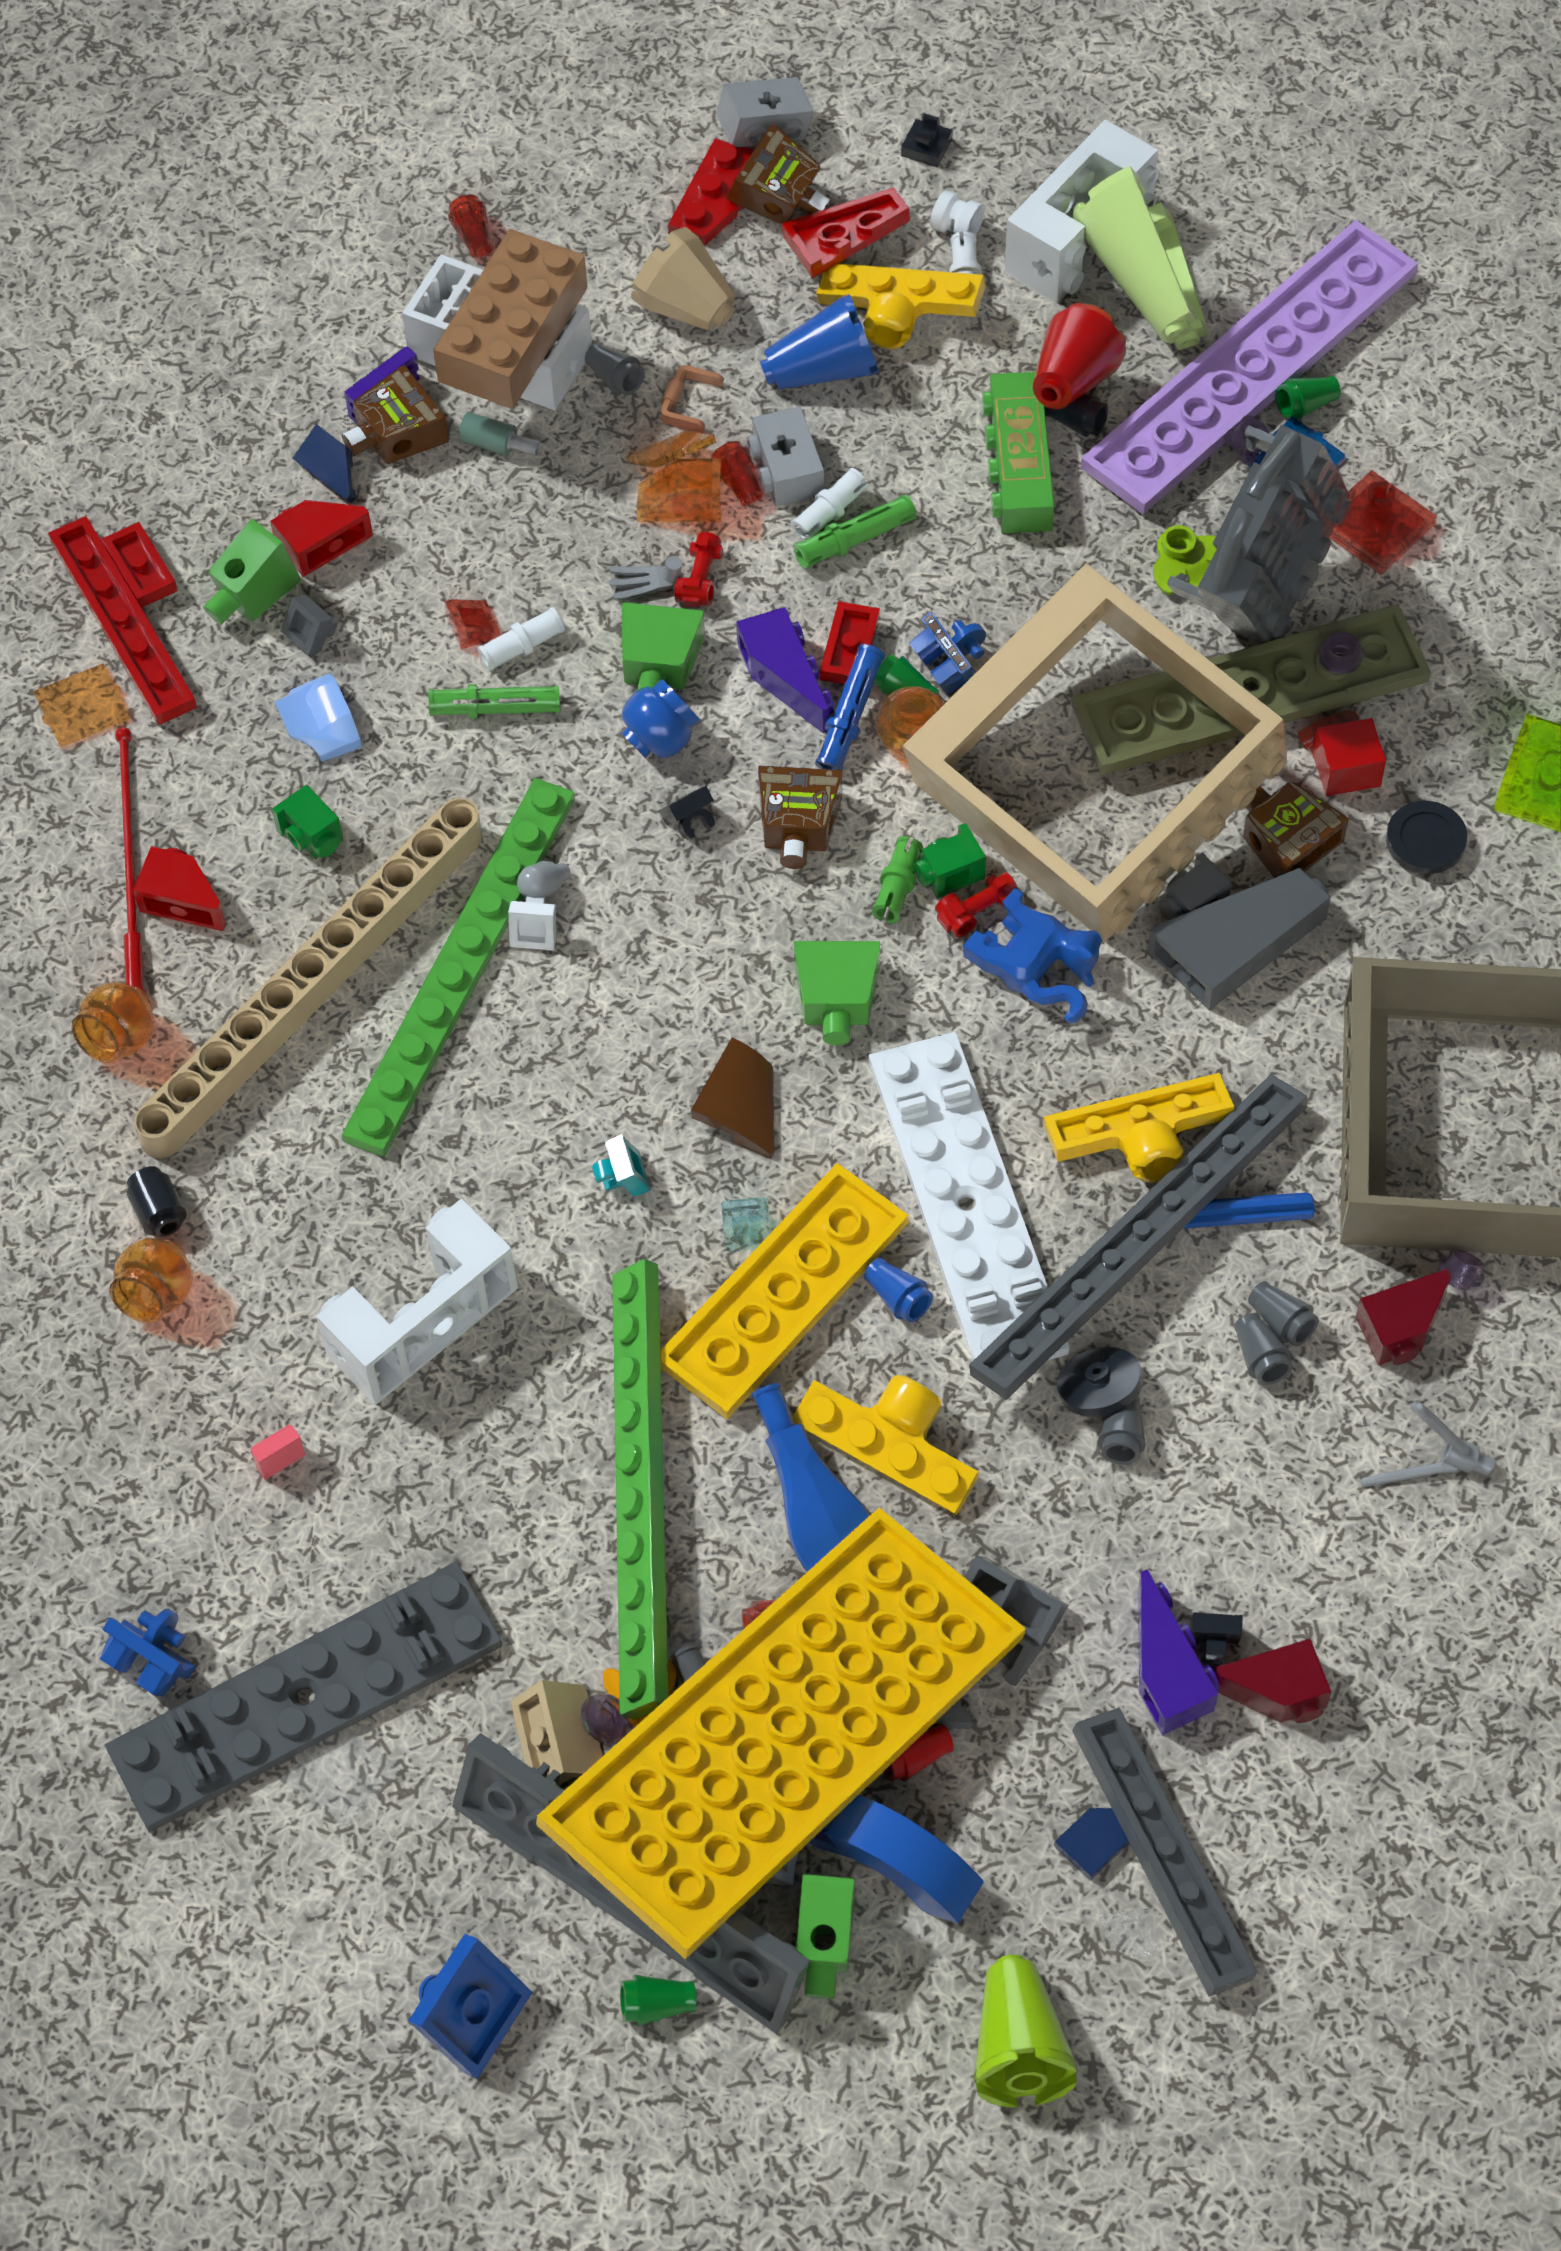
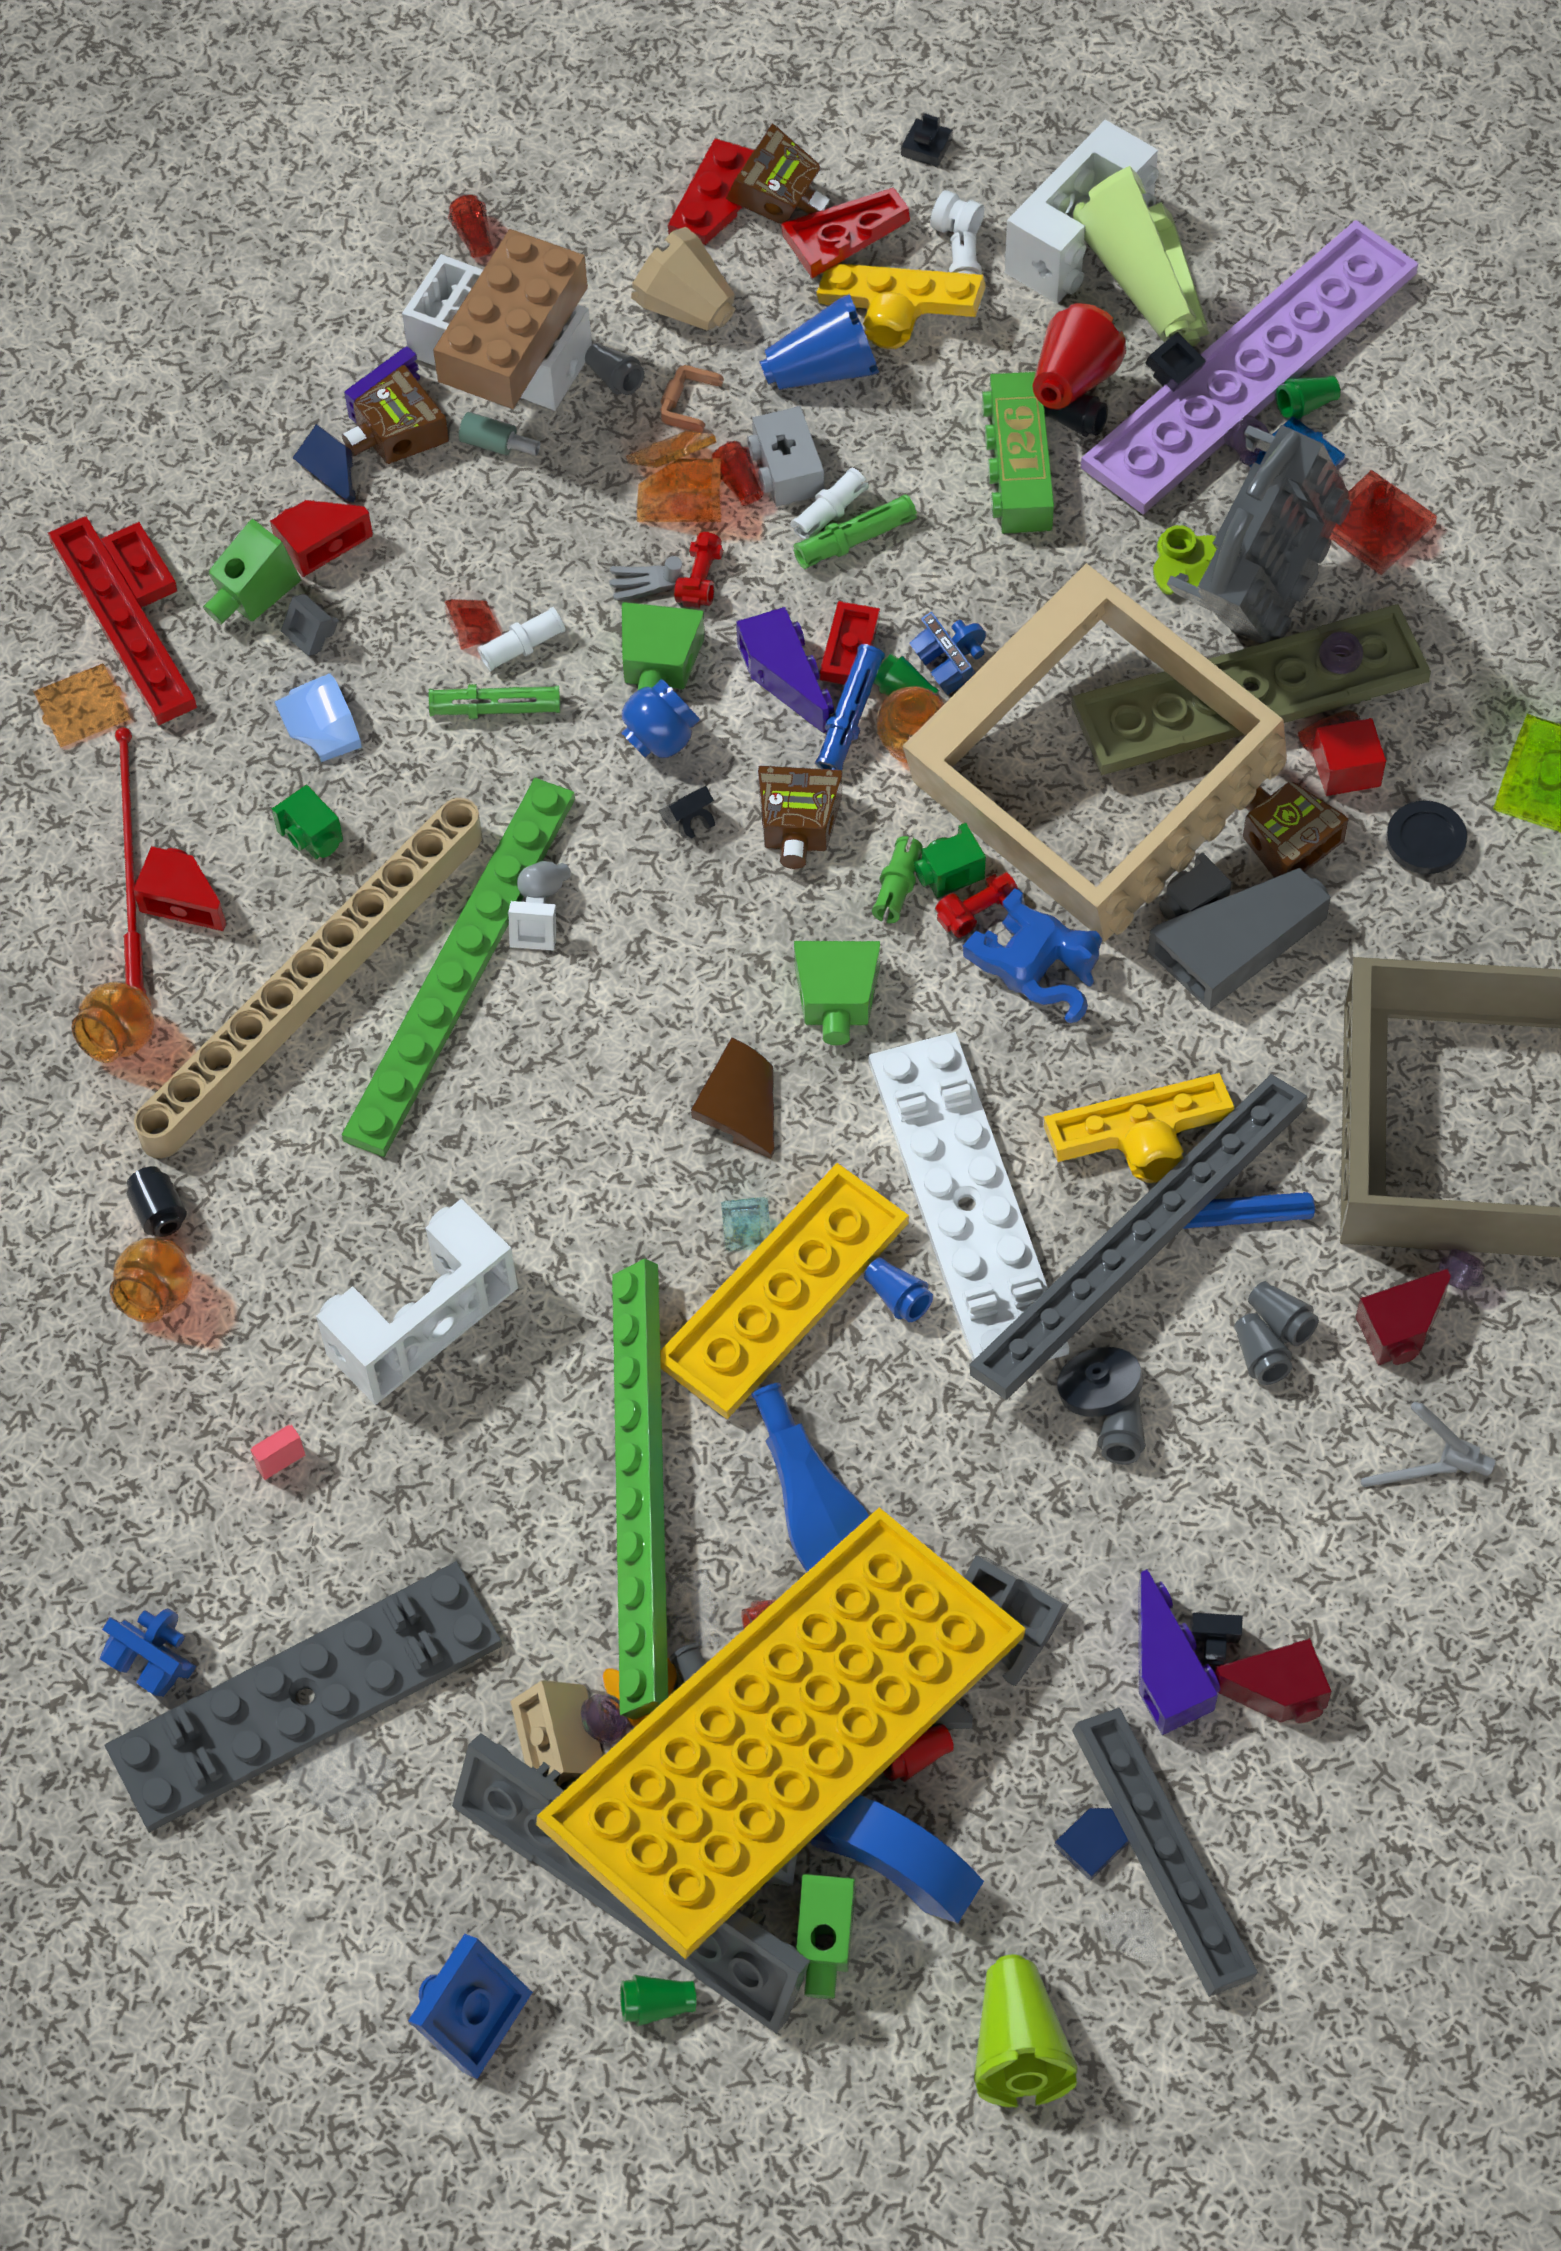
teal tile [592,1135,651,1196] -> none
light grey brick [716,77,814,147] -> none
yellow plate [793,1374,981,1515] -> none
none -> black tile [1145,331,1206,392]

